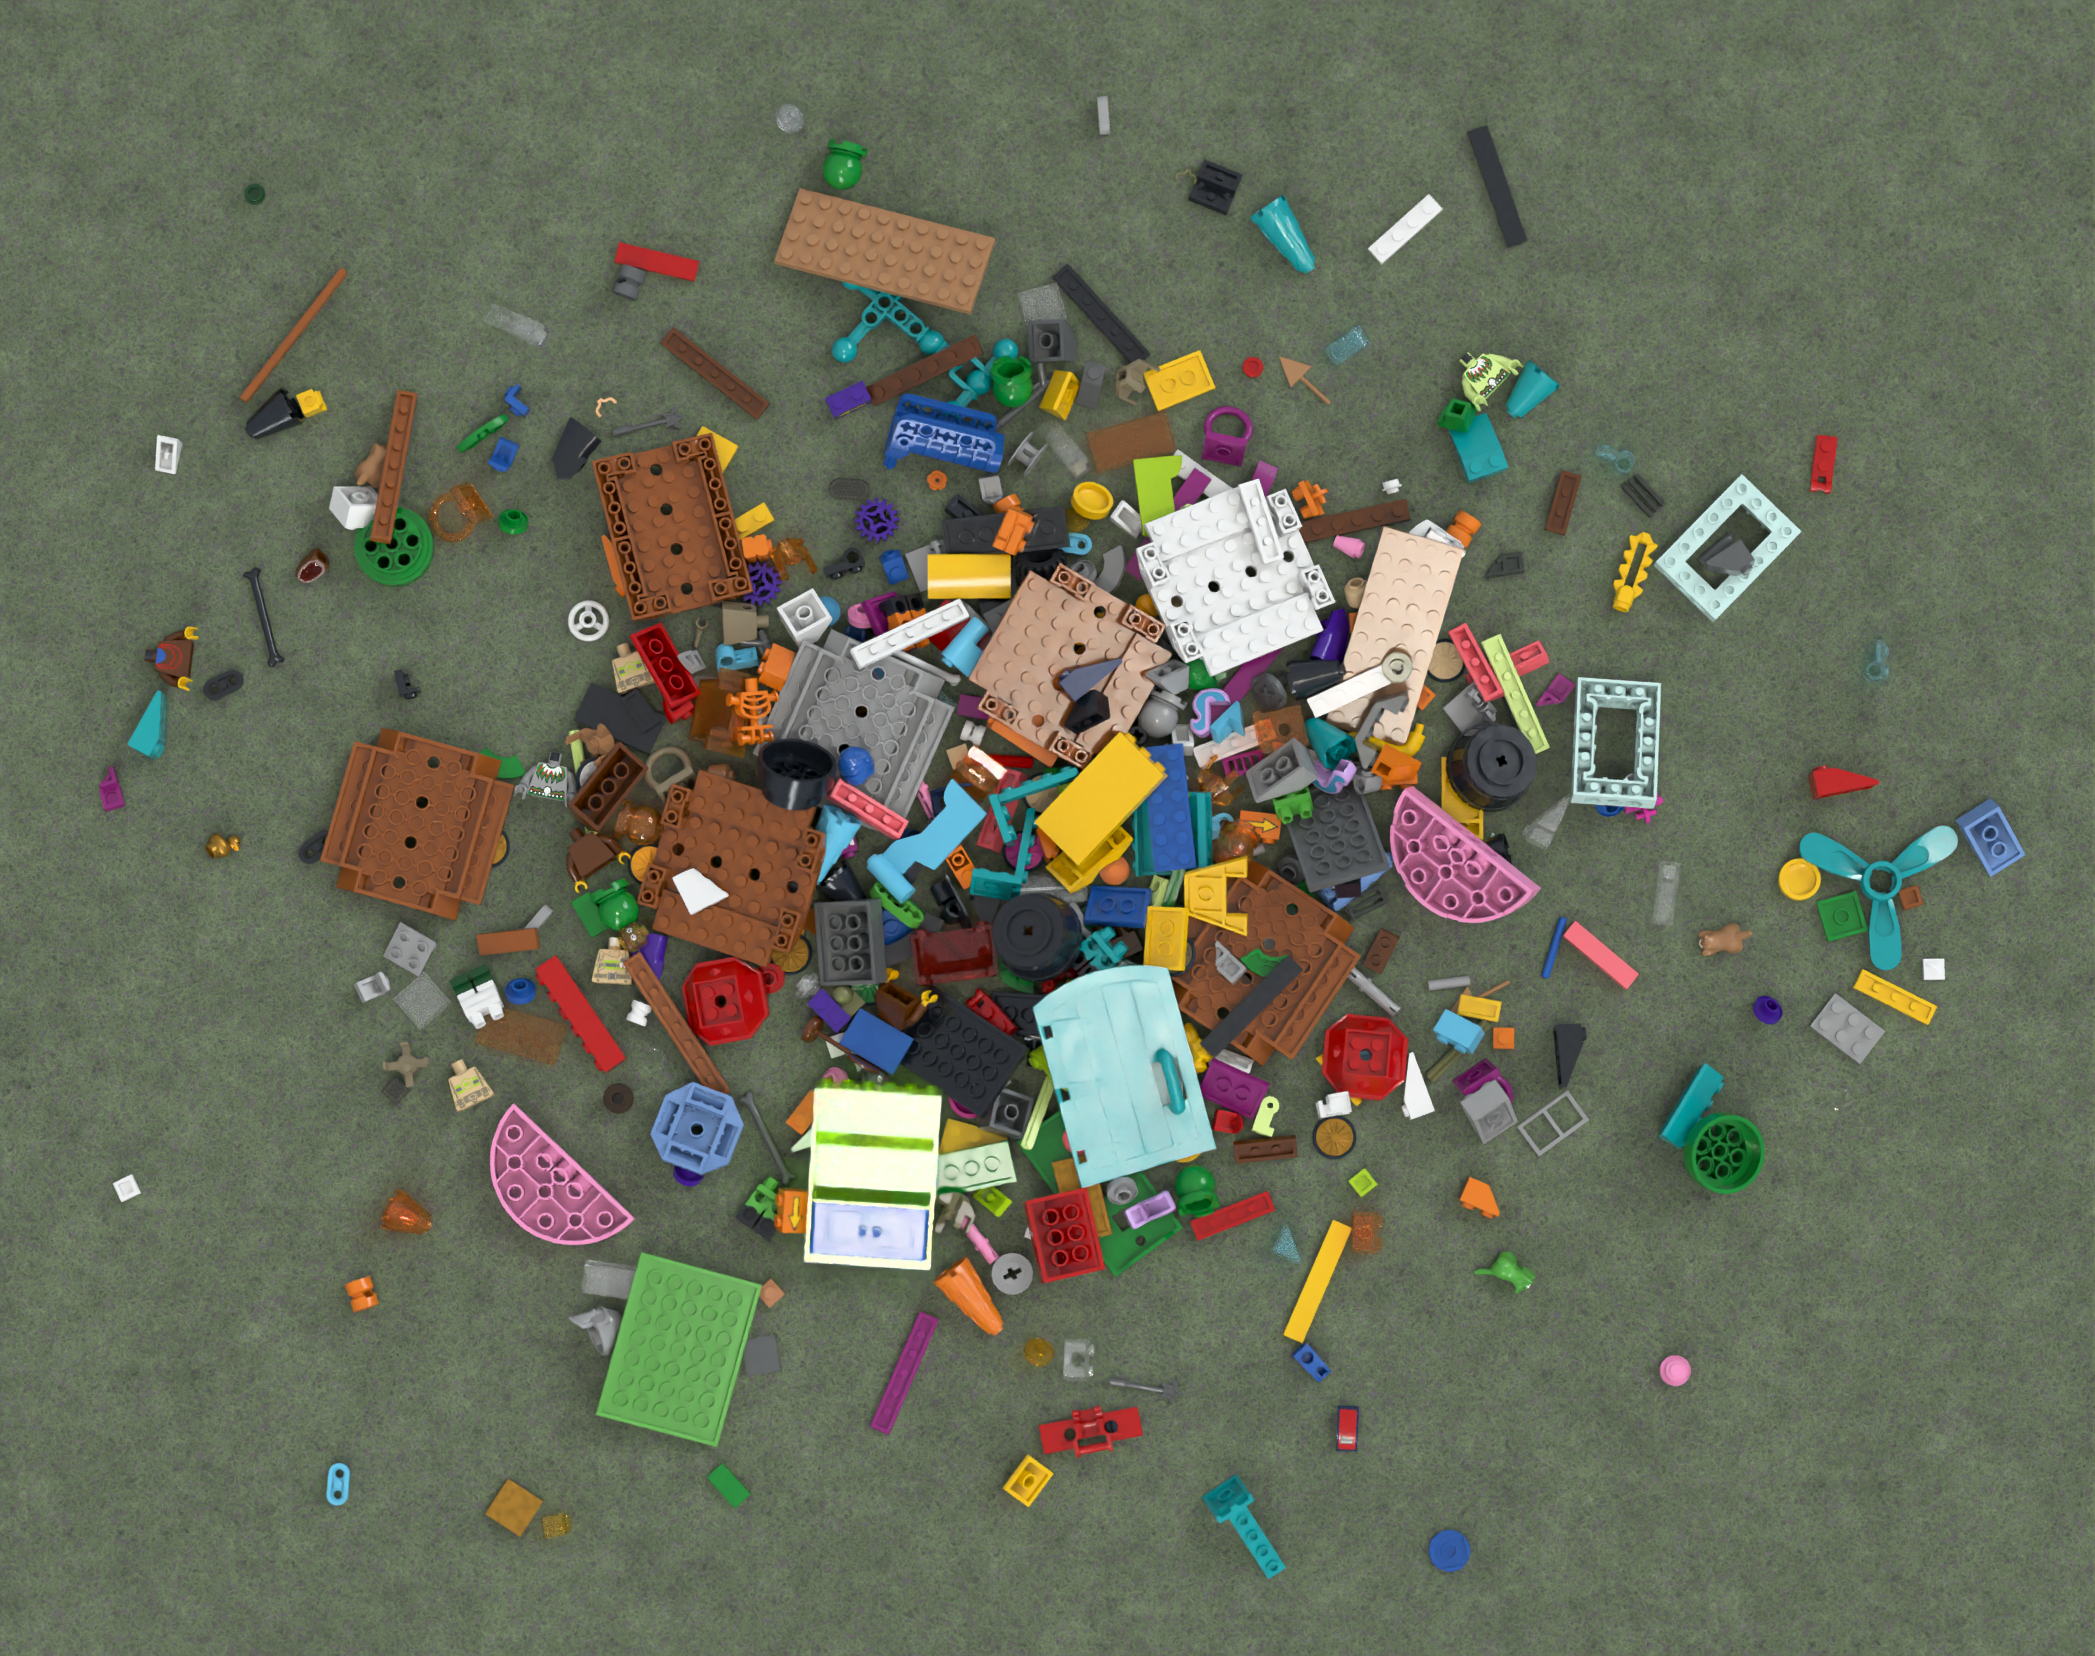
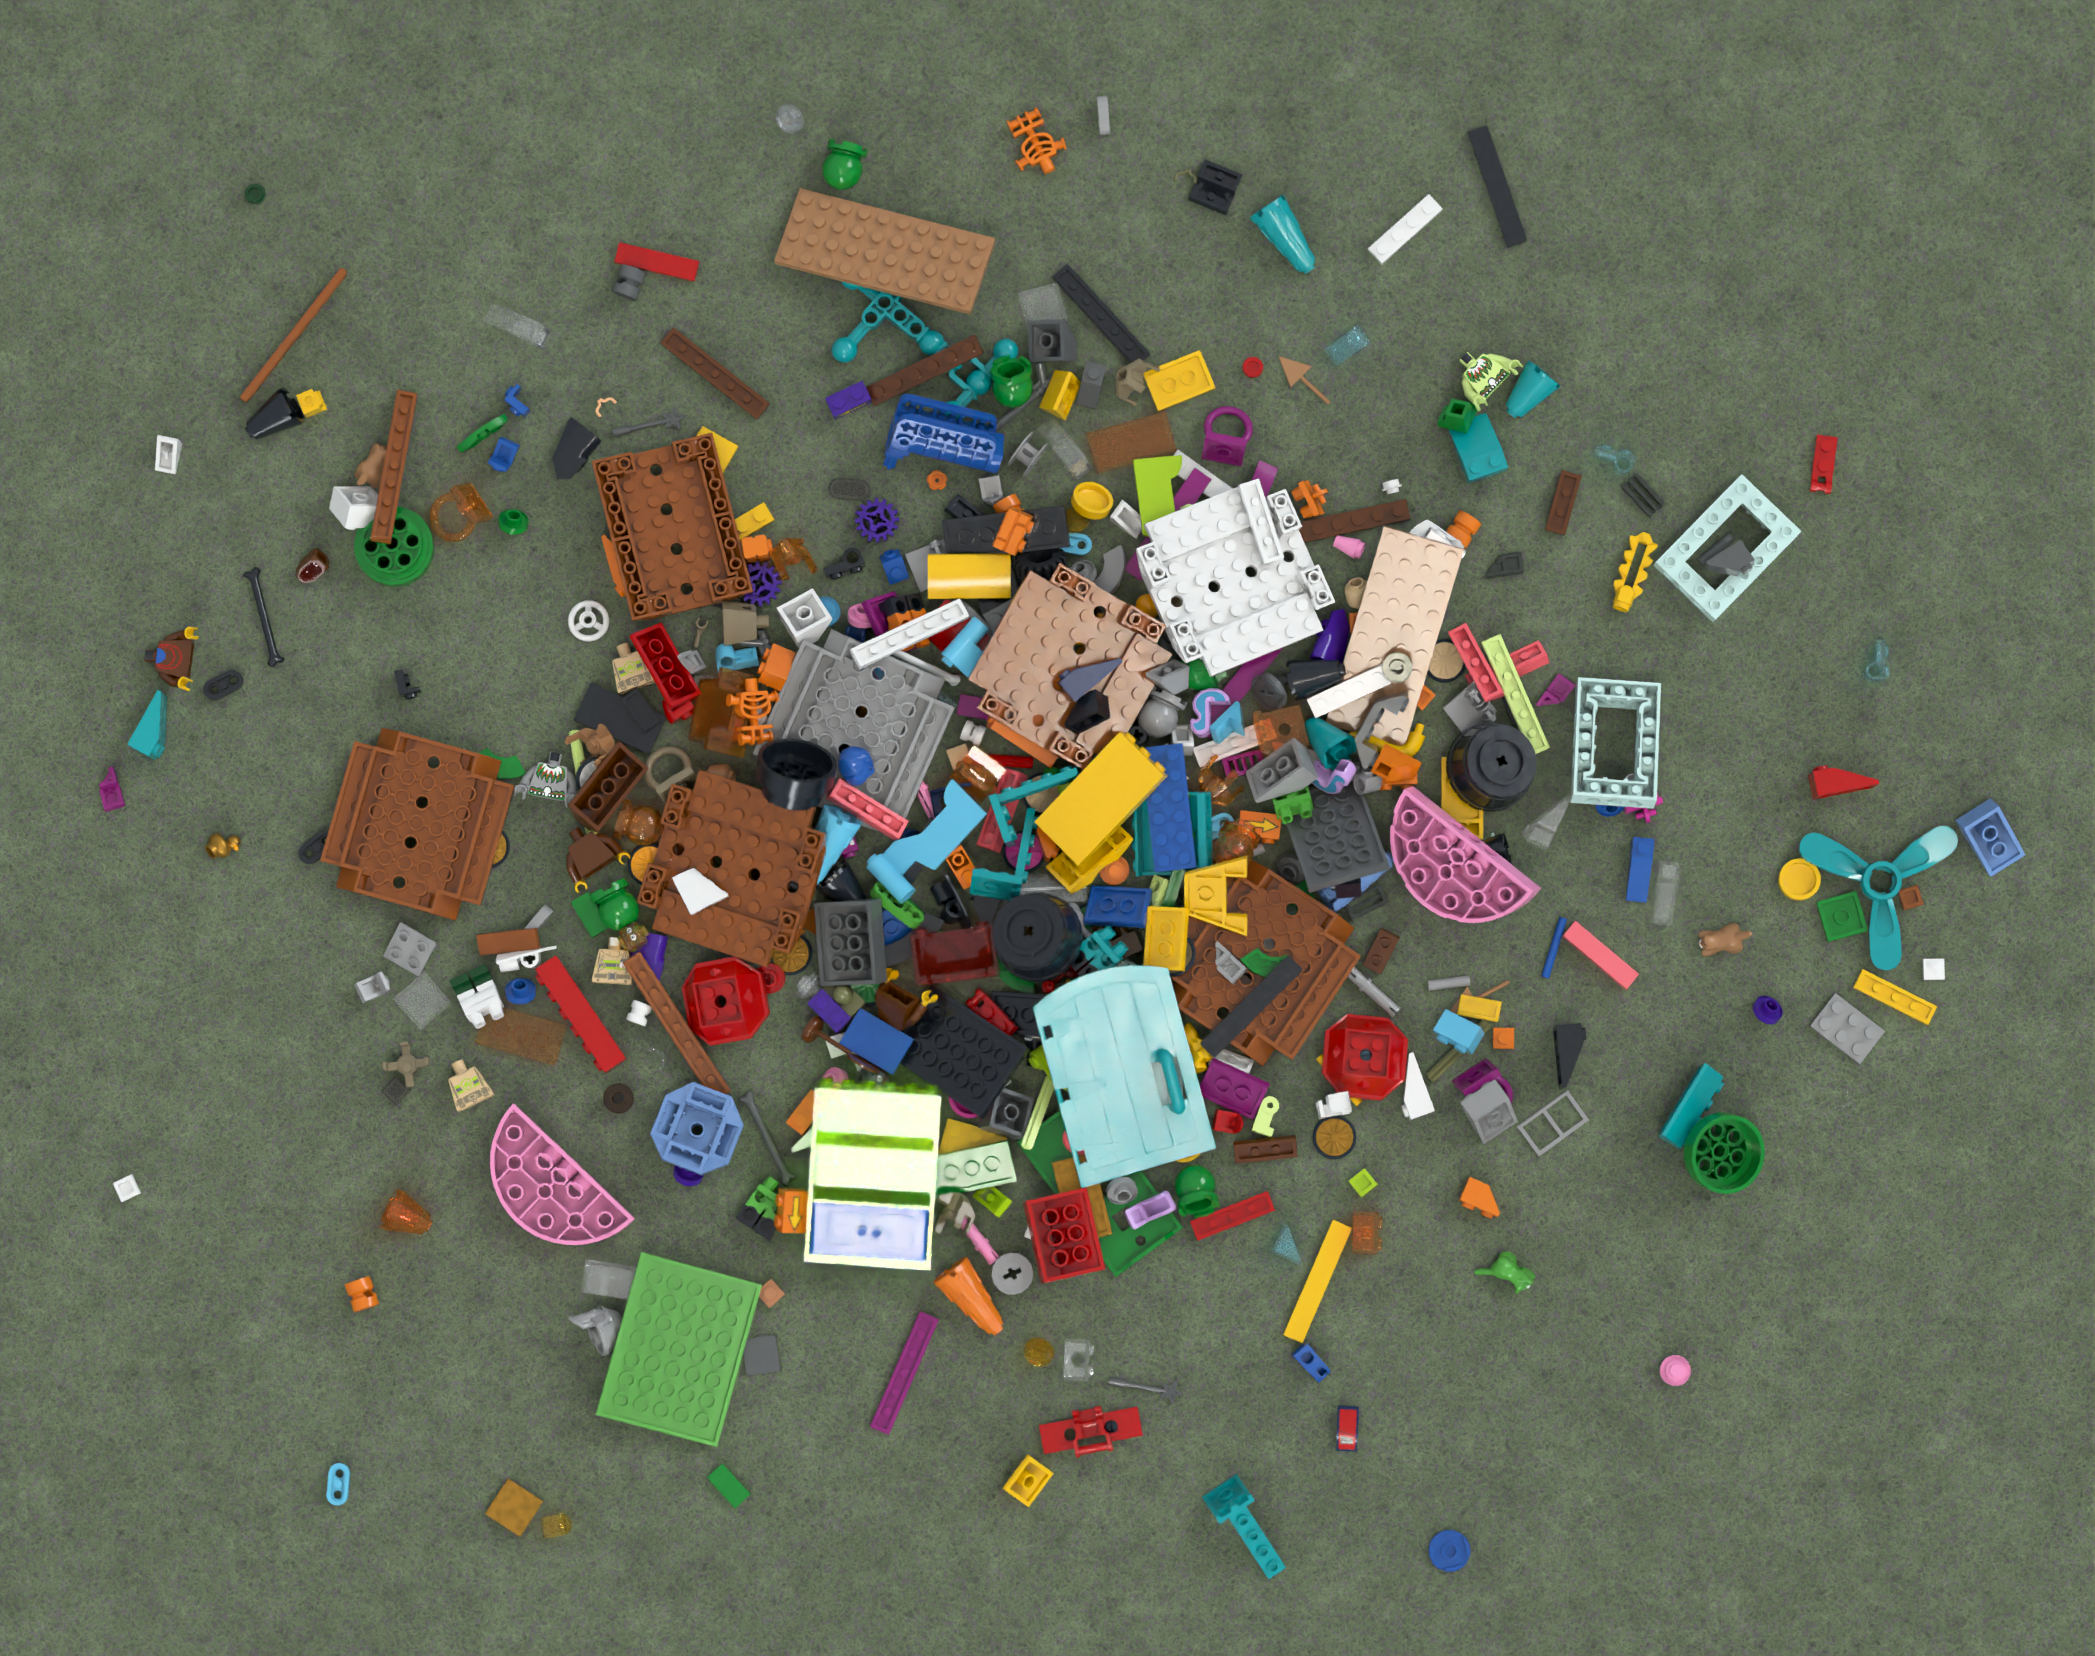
none -> white panel [496,946,556,973]
none -> orange piece [1006,107,1066,174]
none -> blue slope [1626,837,1654,903]

